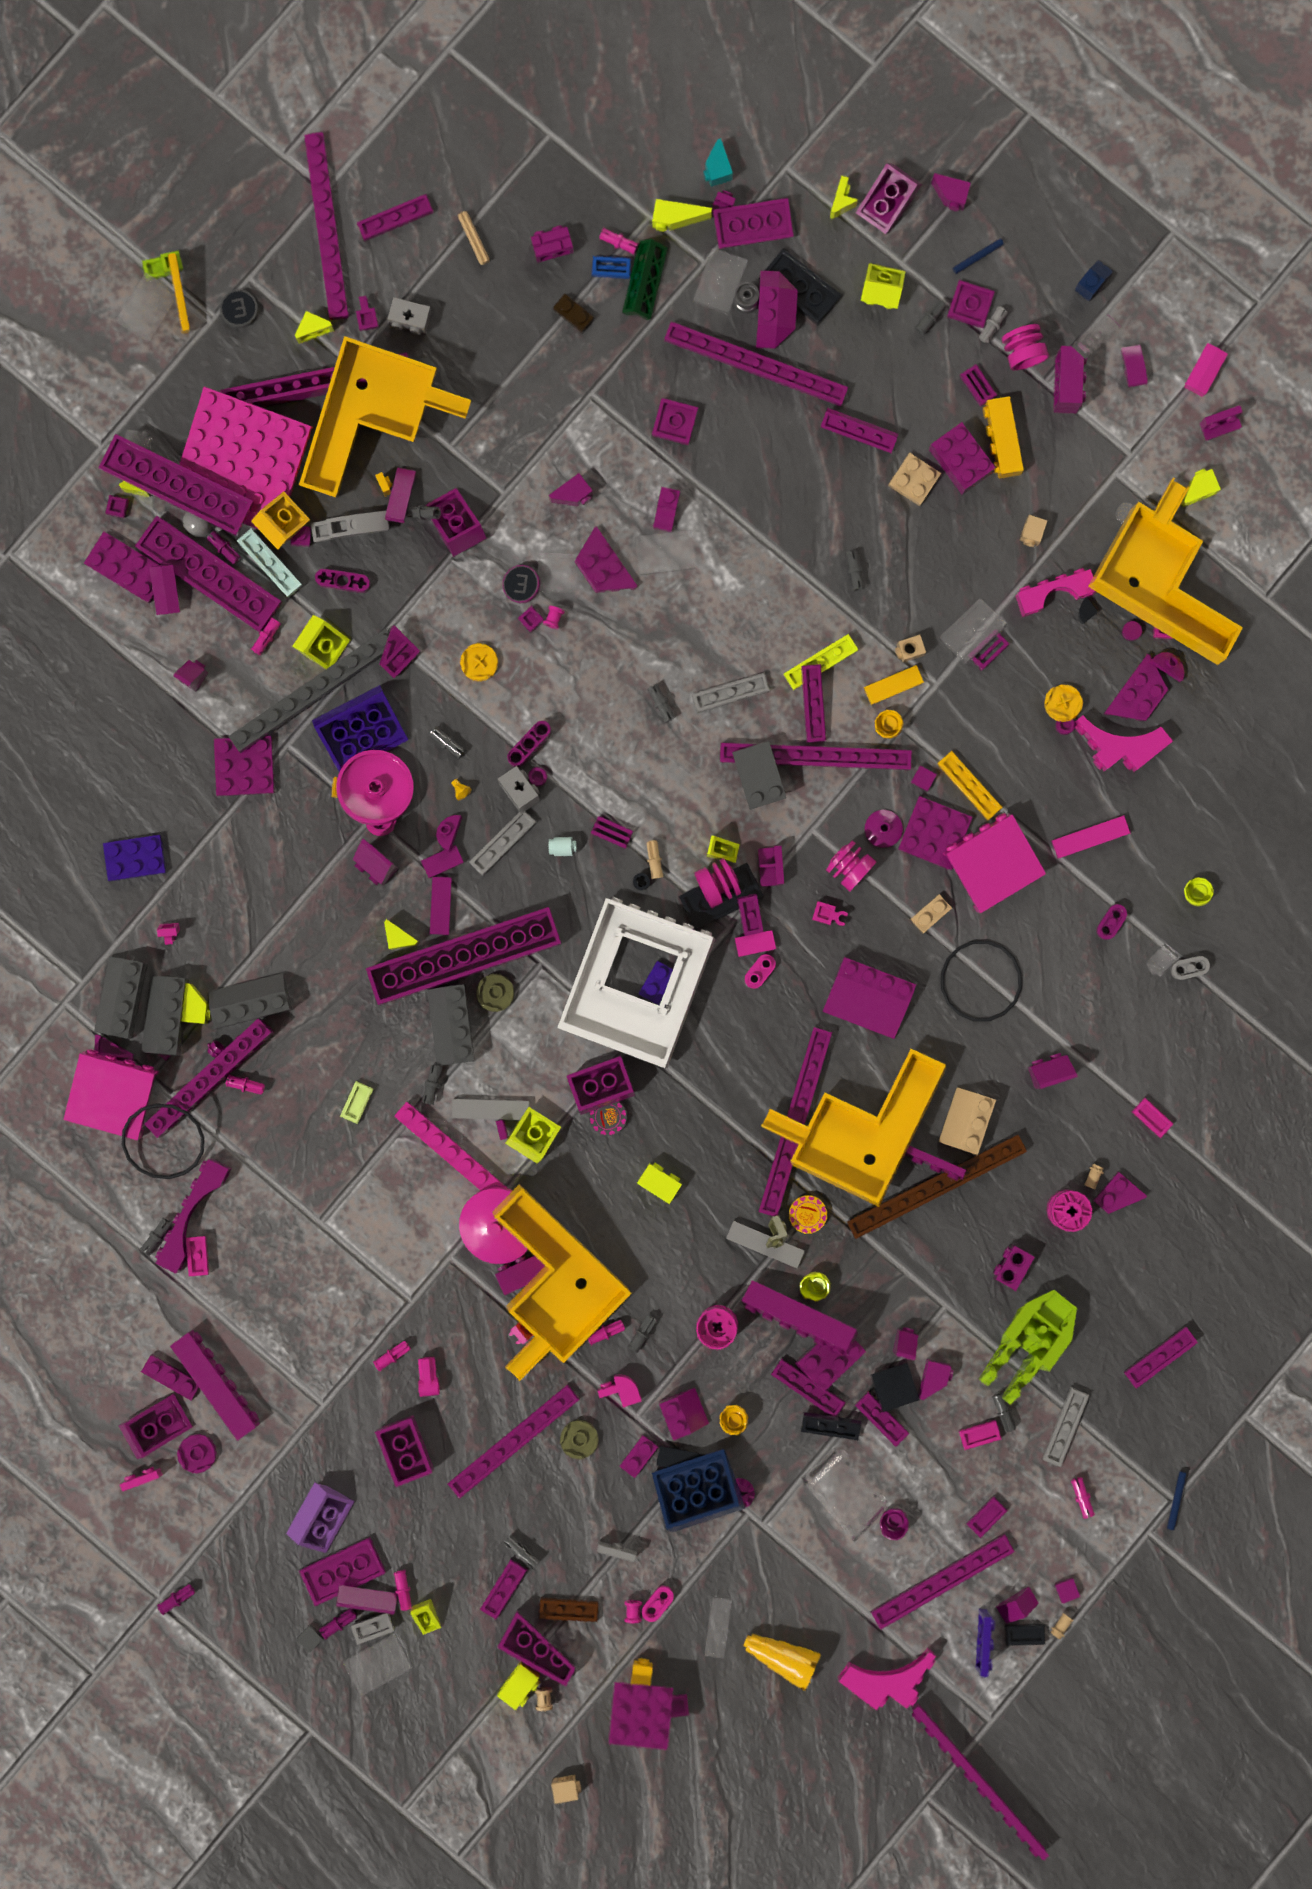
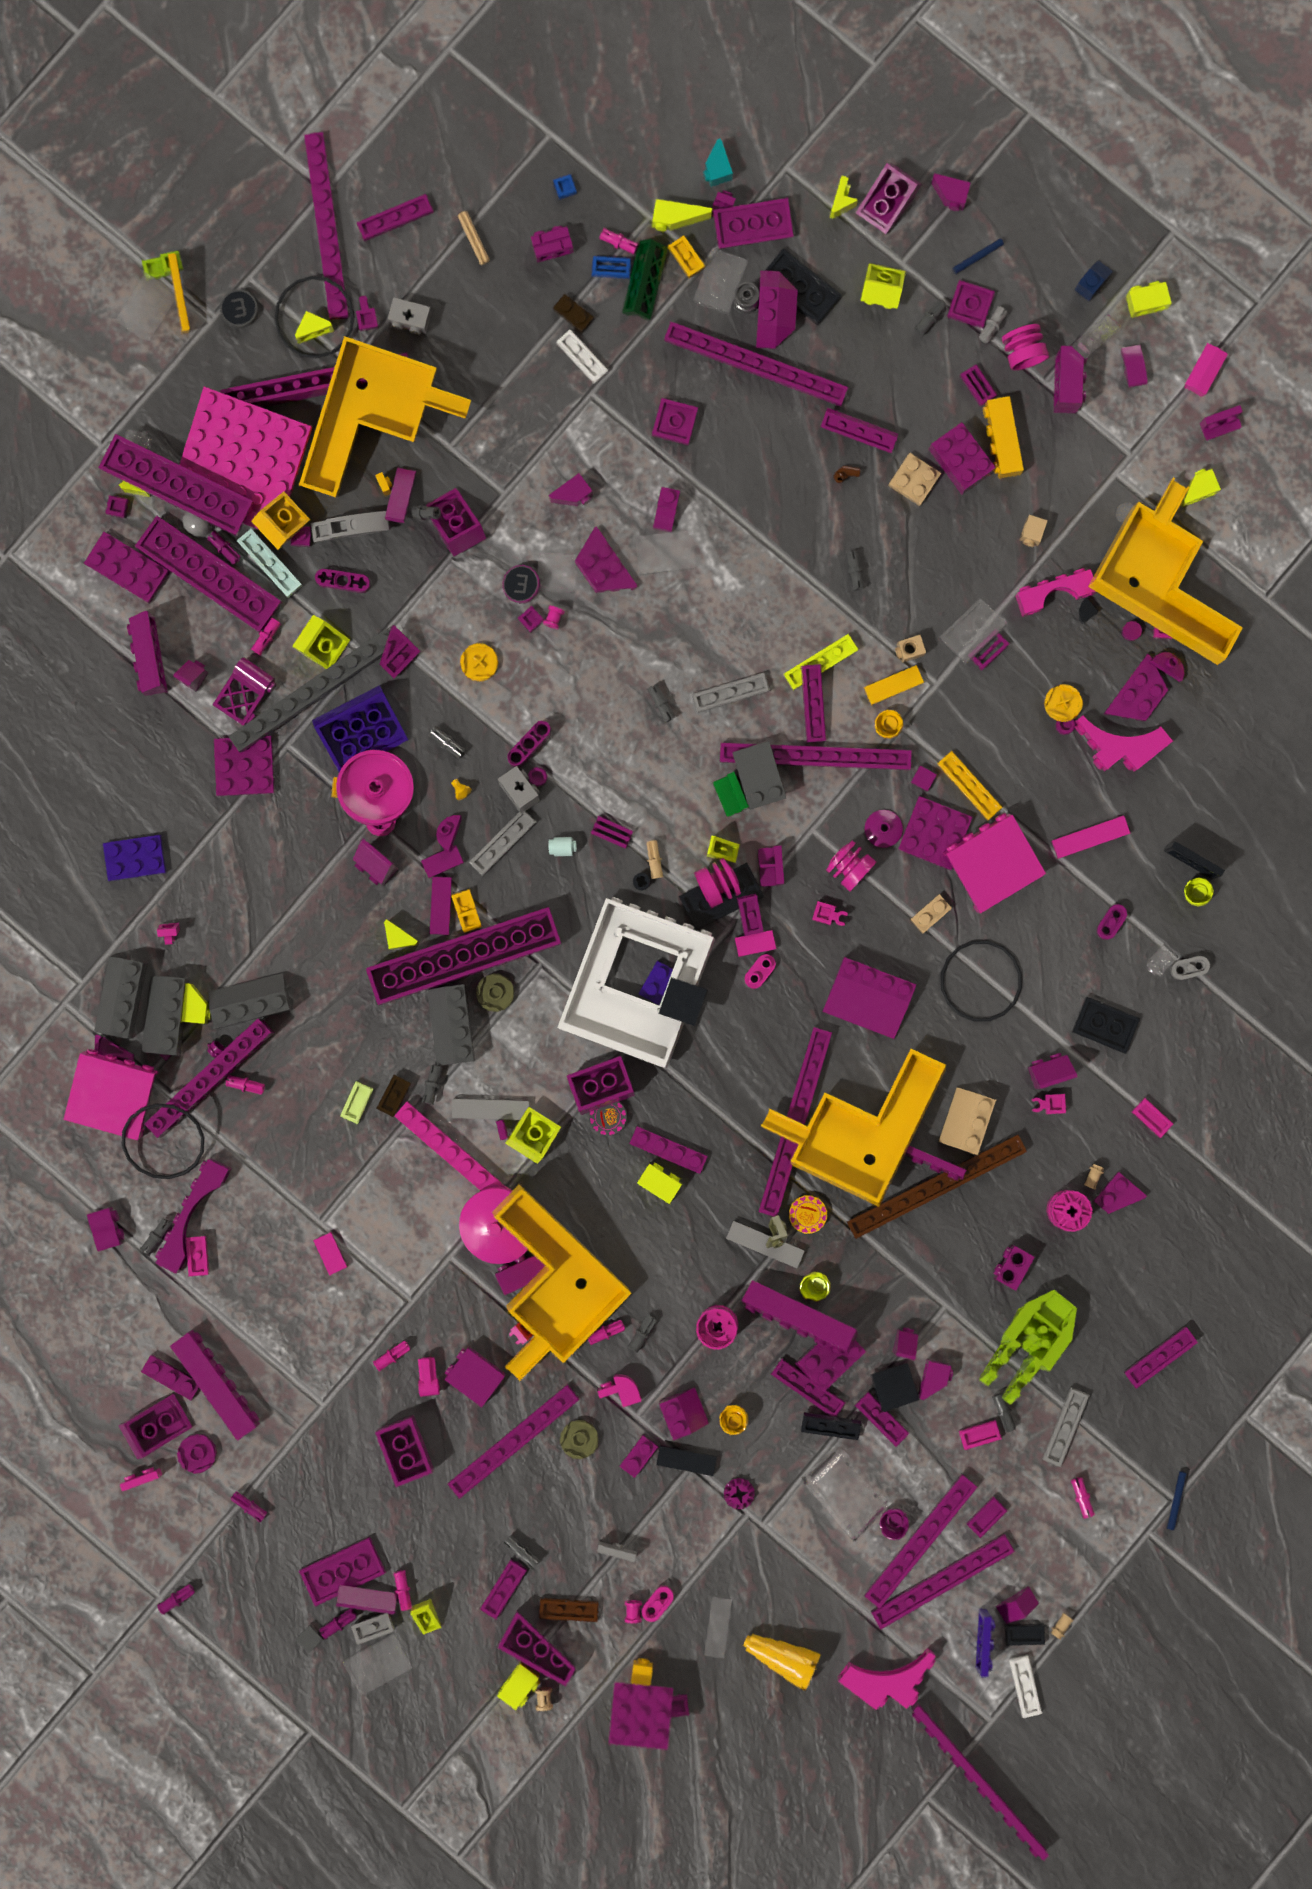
magenta piece [149,564,180,615] -> none
medium lavender slope [286,1482,354,1553] -> none
tan brick [552,1775,582,1804] -> none
dark blue slope [652,1449,745,1532] -> none
magenta tile [1054,1577,1080,1604] -> none
none -> magenta brick [87,1207,125,1251]
none -> magenta slope [127,611,168,696]
none -> magenta piece [212,657,276,726]
none -> magenta axle [231,1491,268,1523]
none -> black piece [274,276,355,358]
none -> dark pink tile [313,1232,348,1276]
none -> dark brown plate [376,1074,412,1117]
none -> magenta brick [444,1347,506,1408]
none -> yellow slope [451,889,482,933]
none -> blue tile [553,174,577,200]
none -> white tile [556,329,609,384]
none -> magenta plate [629,1126,708,1174]
none -> black tile [658,977,708,1027]
none -> yellow plate [668,235,705,279]
none -> green panel [713,772,749,817]
none -> reddish brown arm [833,465,861,483]
none -> magenta plate [864,1474,977,1609]
none -> white tile [1009,1655,1042,1718]
none -> dark pink plate [1031,1094,1066,1114]
none -> black tile [1072,997,1140,1054]
none -> neon yellow brick [1126,281,1172,318]
none -> black tile [1164,841,1225,879]

